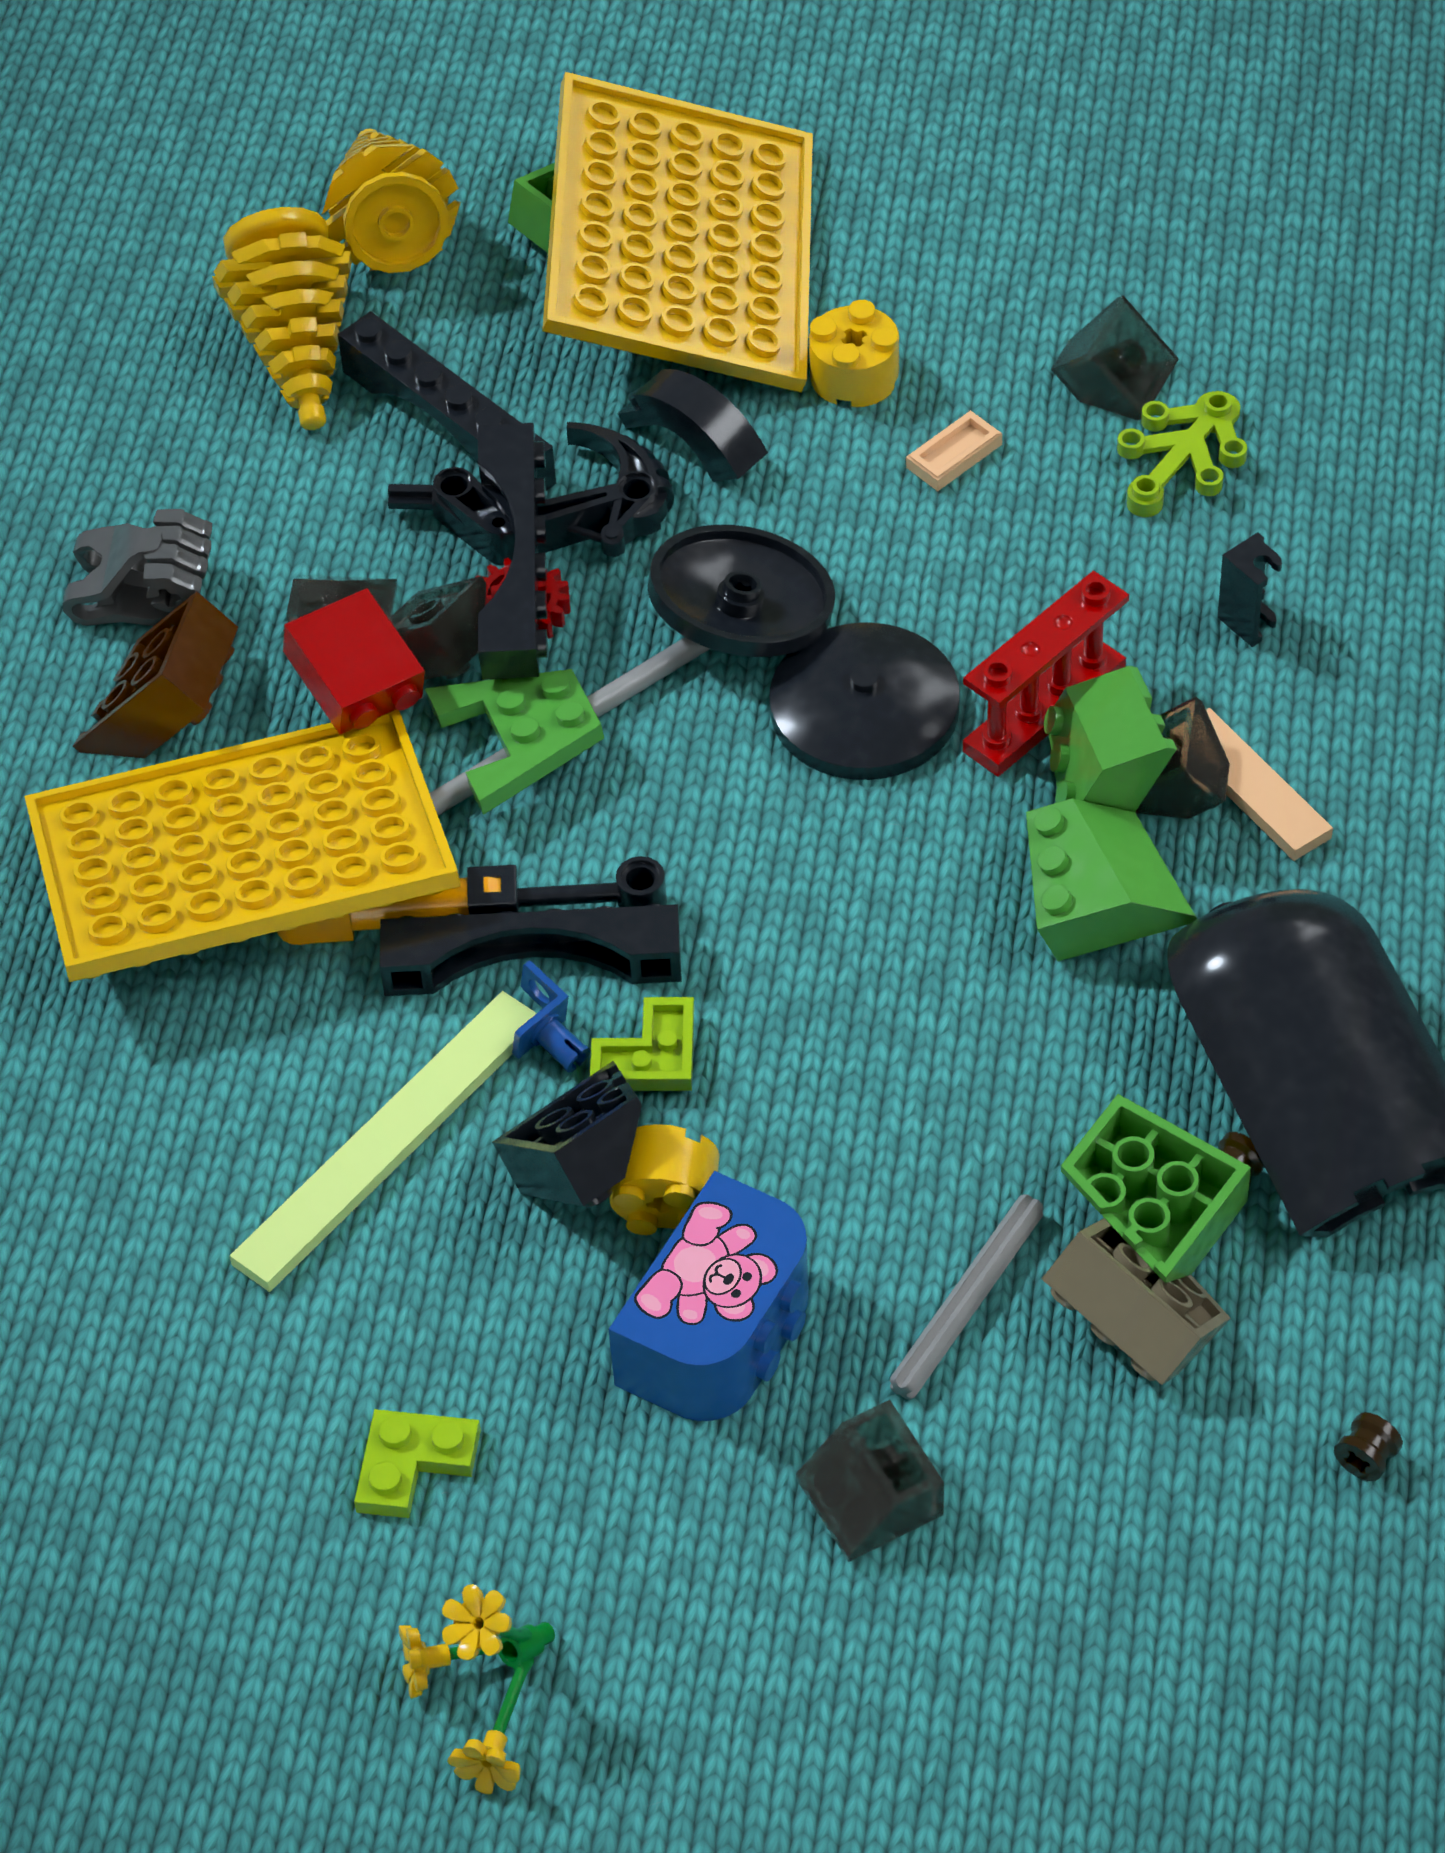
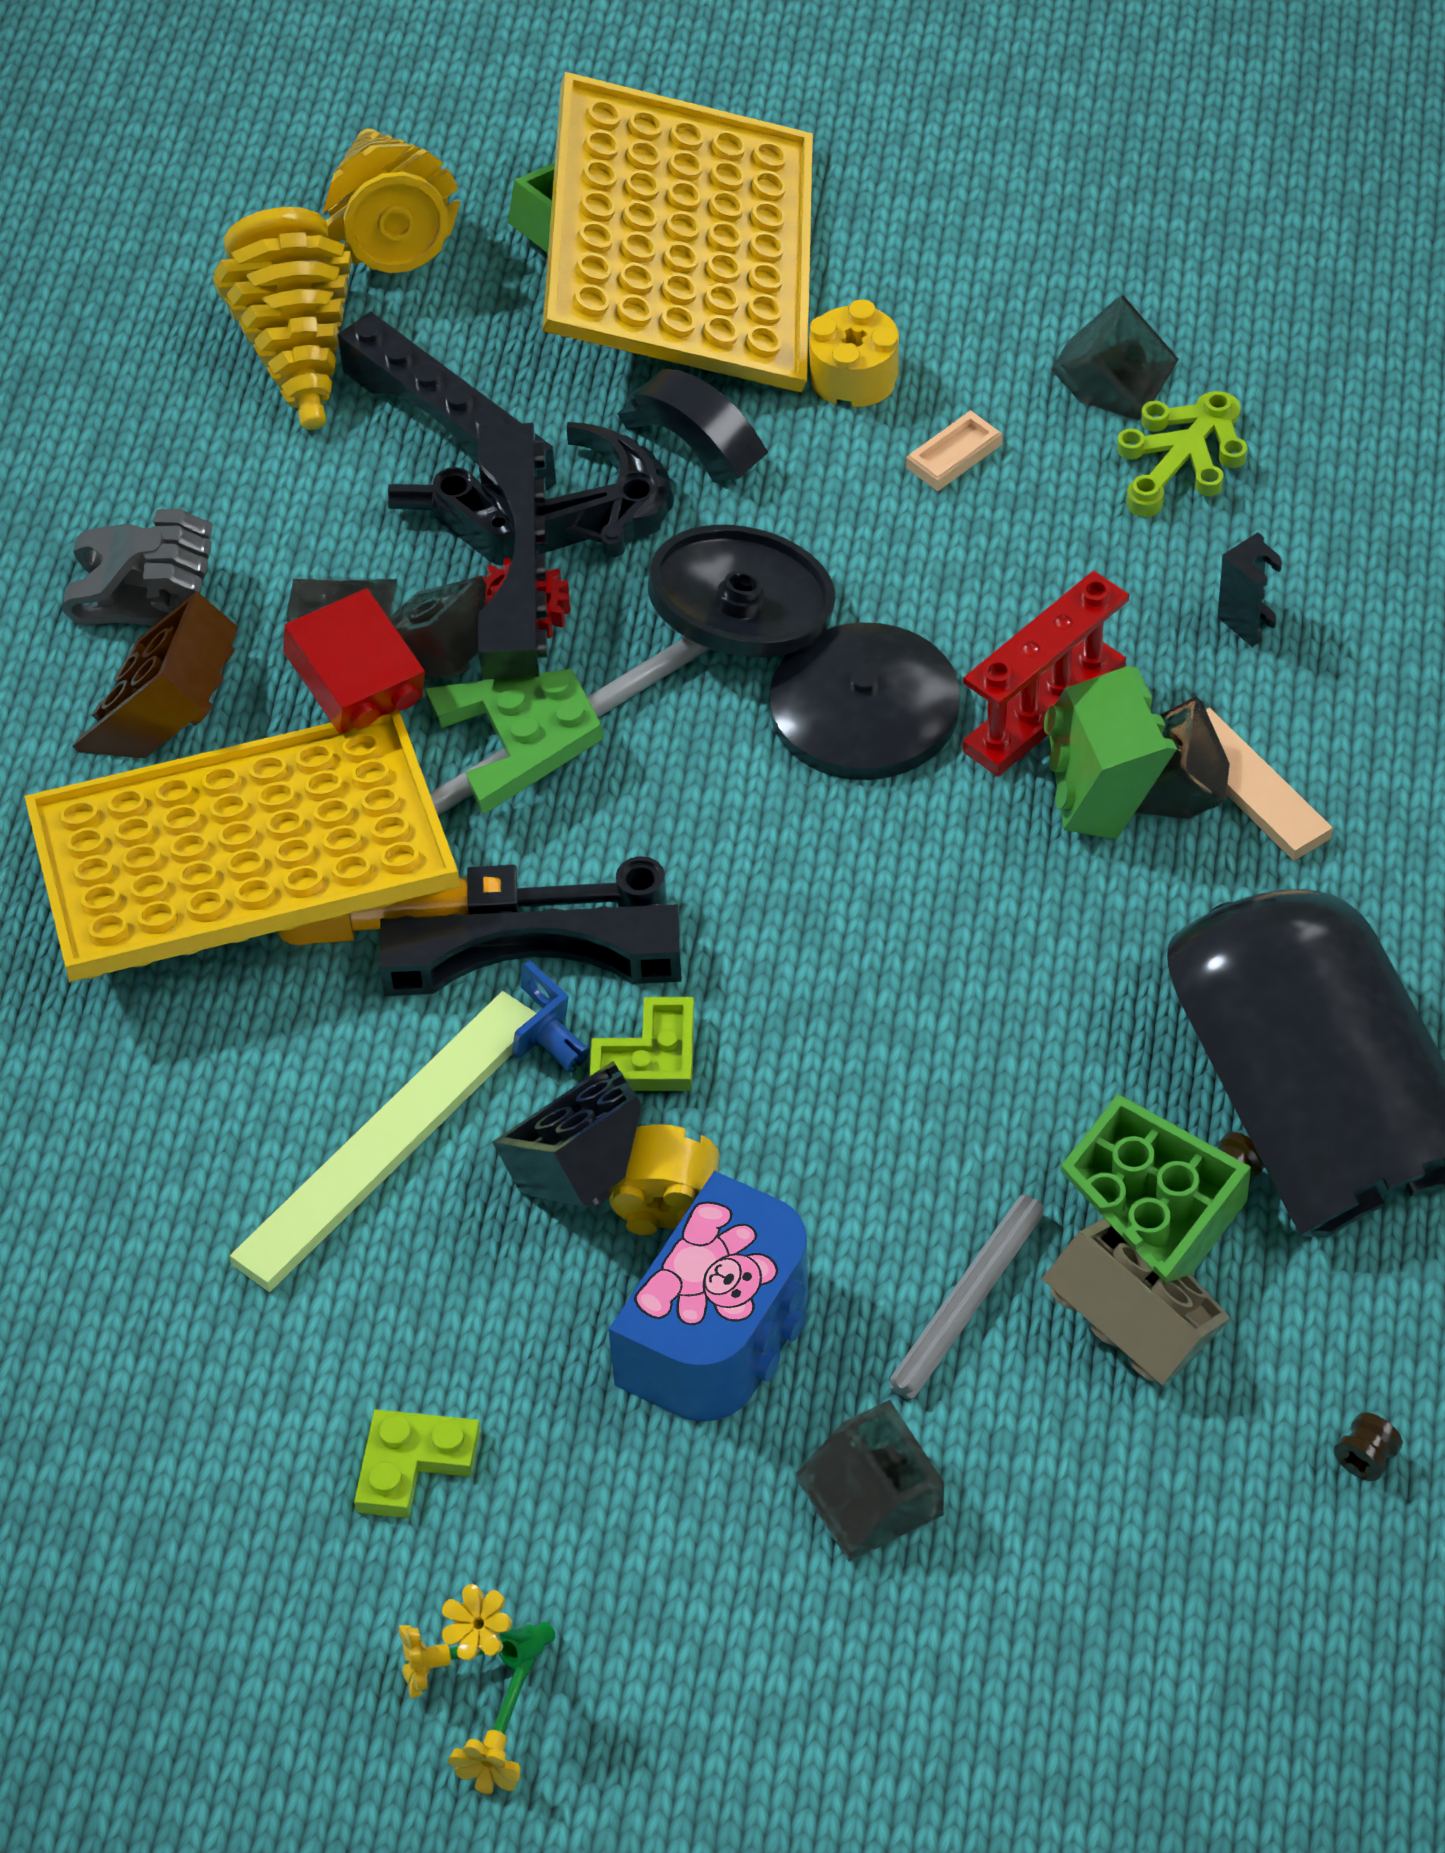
bright green wedge [1026,798,1197,961] -> none

